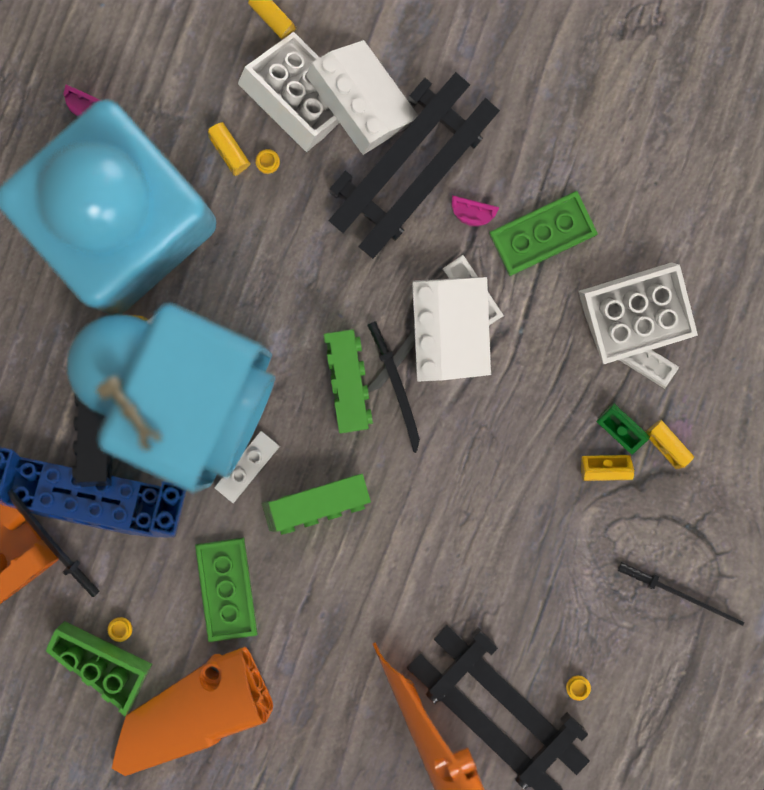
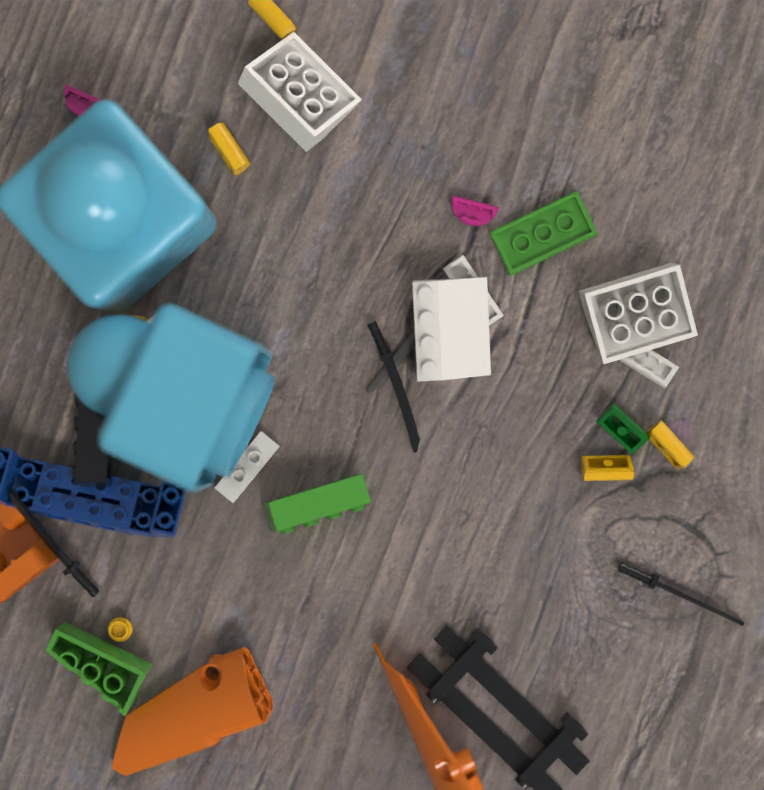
dark tan piece [95,375,163,450] -> none
bright green tile [195,537,258,642] -> none
yellow plate [255,149,280,174] -> none
white slope [306,40,418,155] -> none
bright green wedge [324,329,373,433] -> none
black fence [328,72,500,259] -> none
yellow plate [566,675,591,701] -> none

